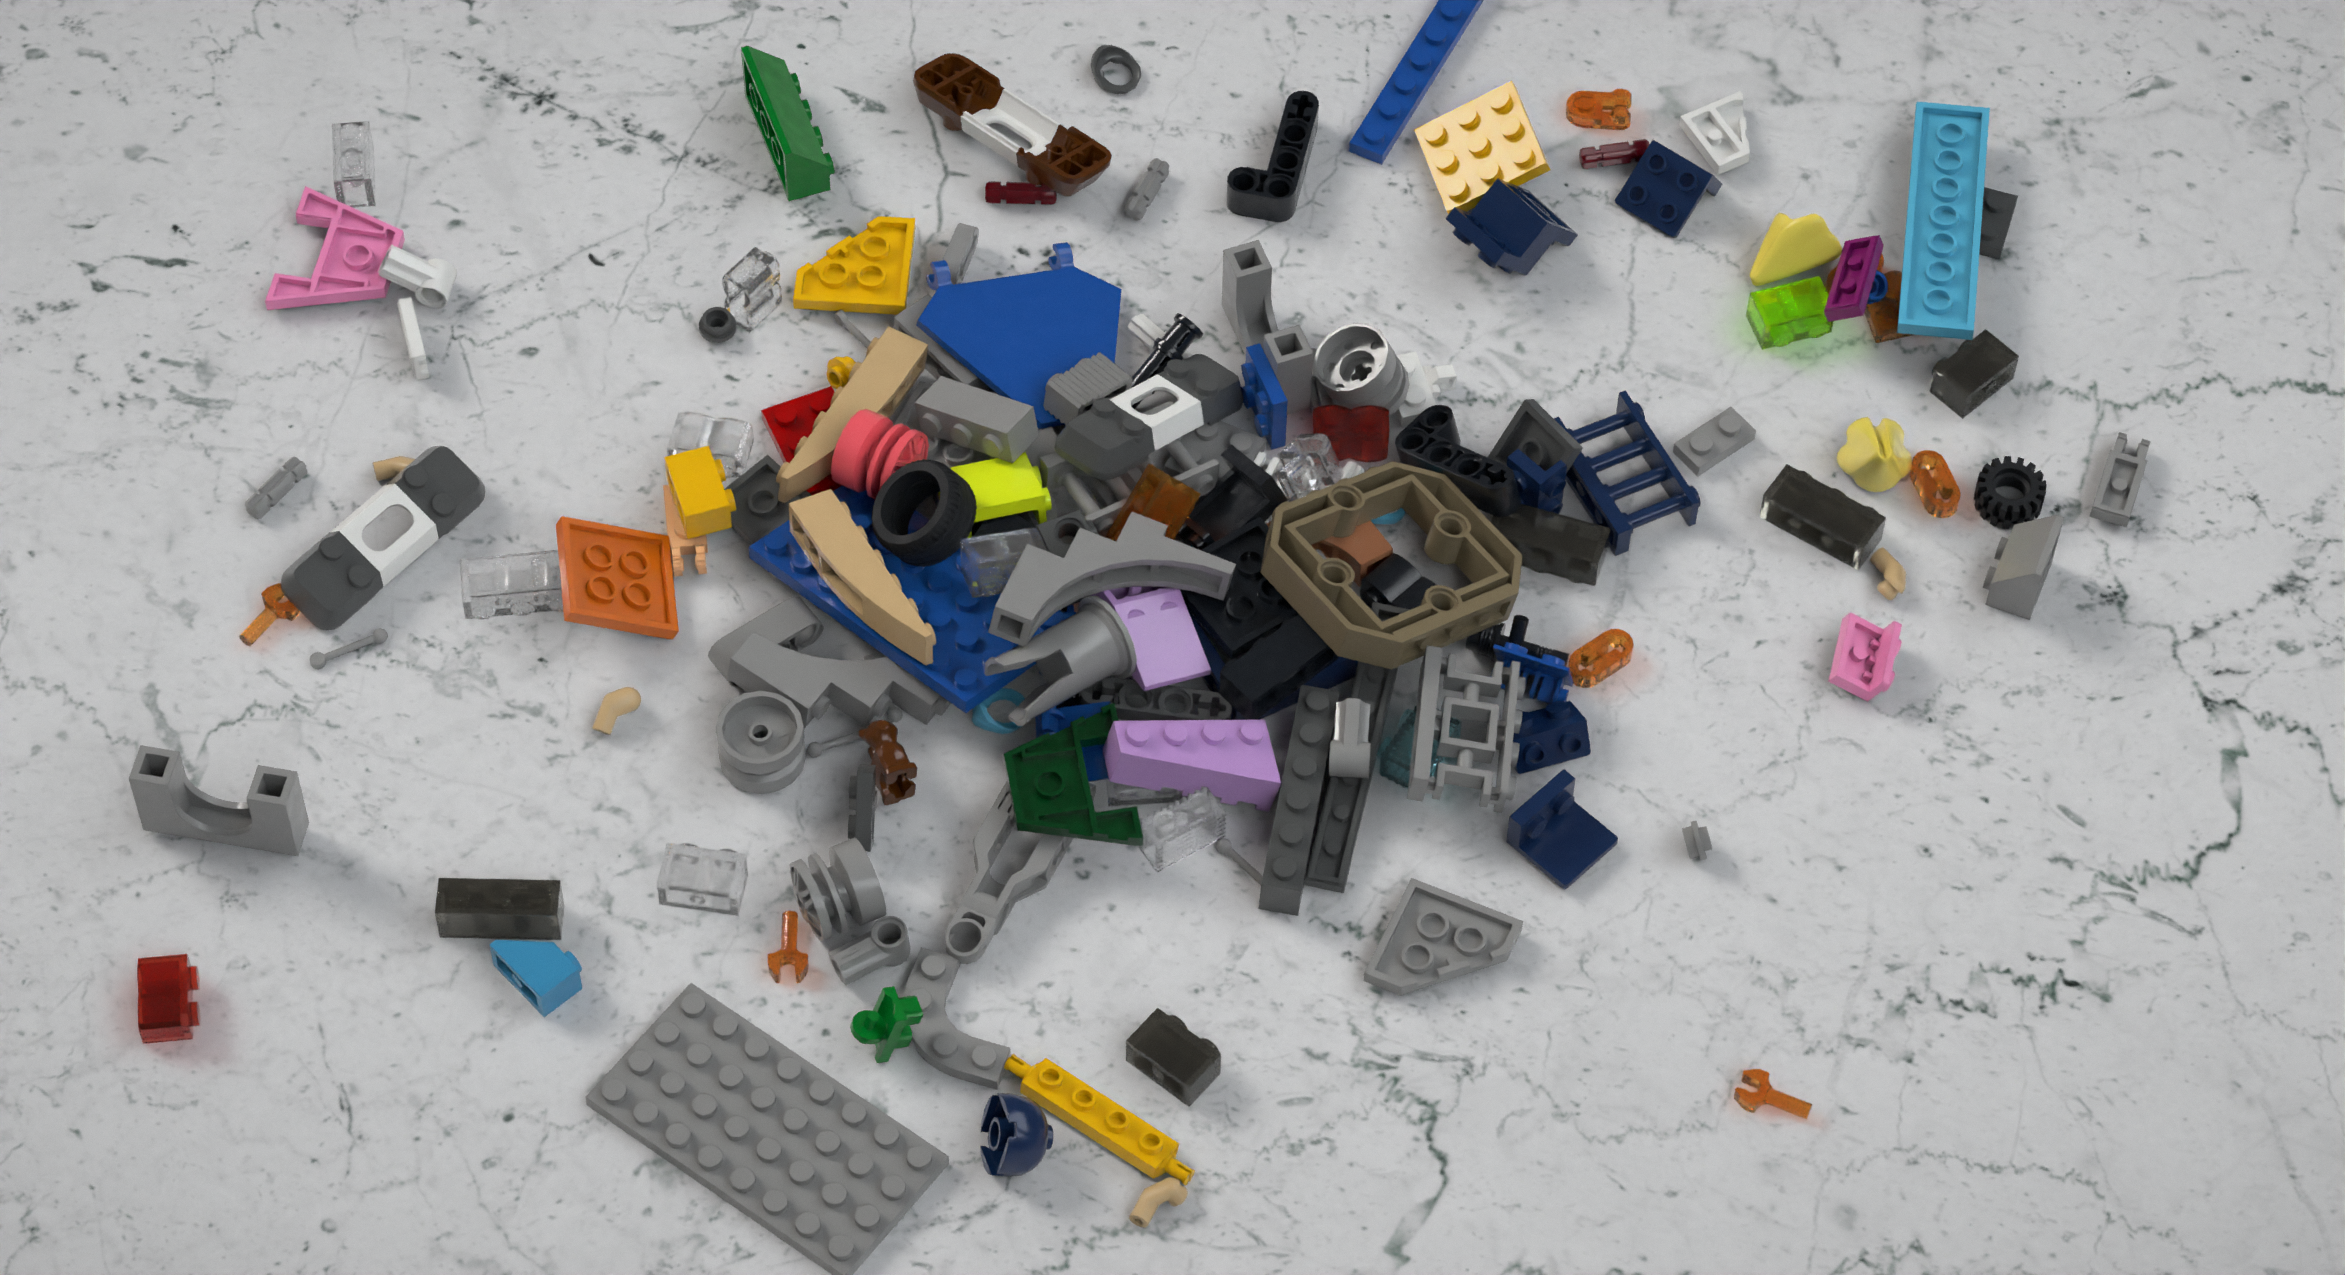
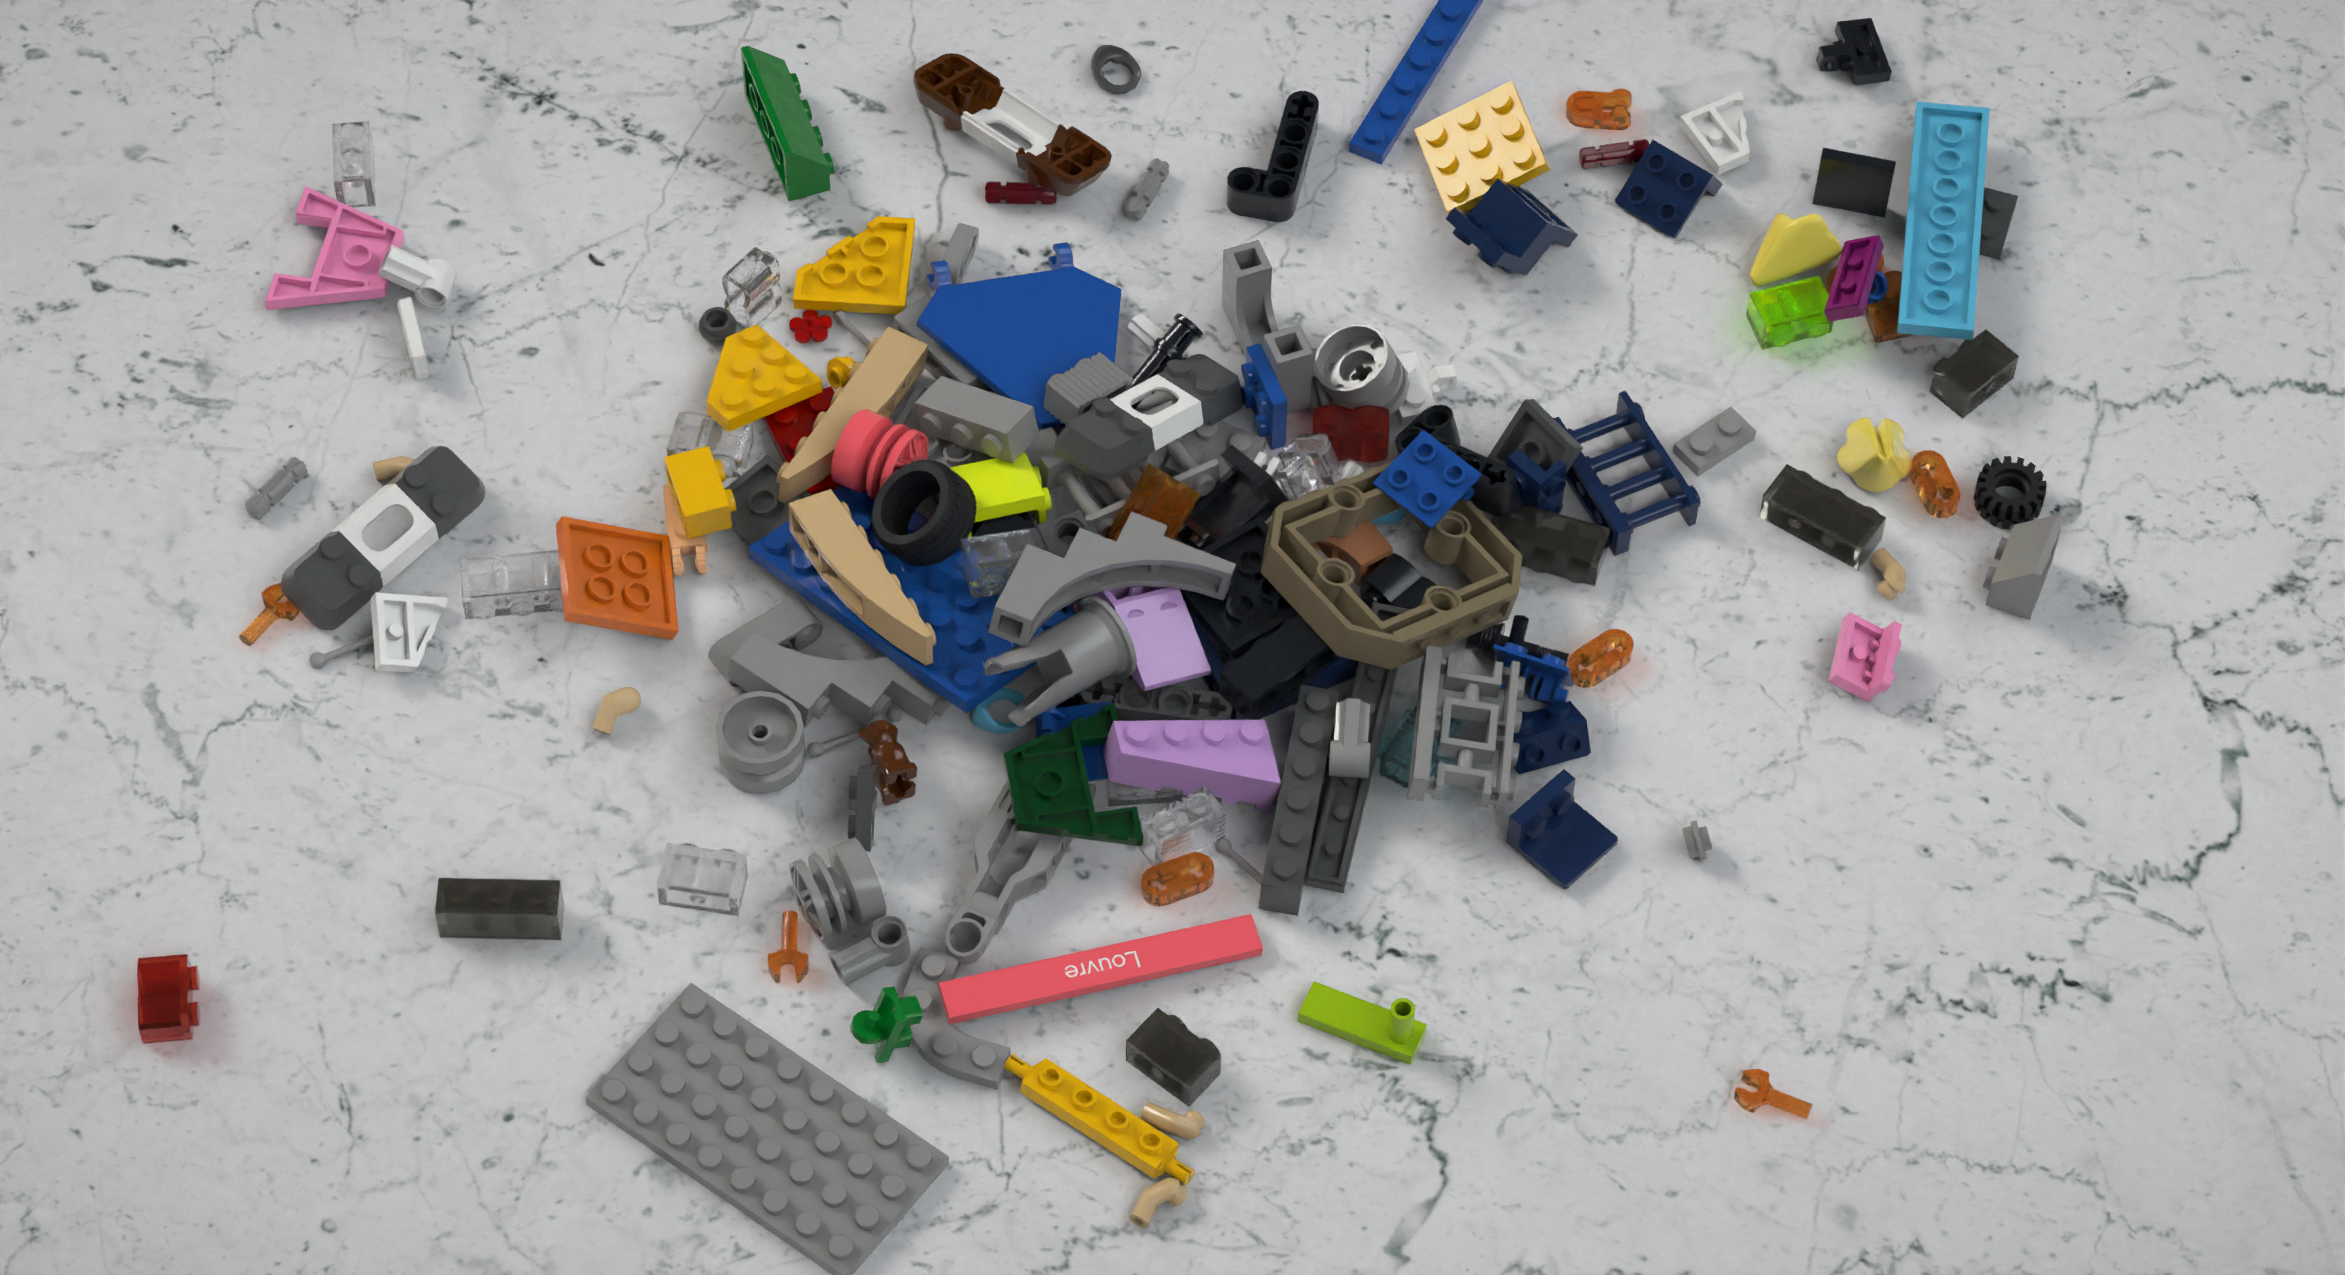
light grey arch [129,745,309,856] -> none
dark azure slope [489,940,582,1017] -> none
dark blue cylinder [980,1093,1054,1177] -> none
light grey plate [1363,878,1523,996] -> none
light grey hinge [2090,432,2150,527] -> none
none -> white wing [371,592,447,673]
none -> yellow plate [706,324,822,432]
none -> red plant [789,309,832,344]
none -> coral tile [938,914,1263,1024]
none -> clear orange beam [1141,852,1215,907]
none -> tan arm [1141,1102,1205,1140]
none -> lime piece [1298,981,1427,1065]
none -> blue hinge [1373,430,1482,529]
none -> black tile [1812,148,1896,218]
none -> black hinge [1816,18,1892,85]

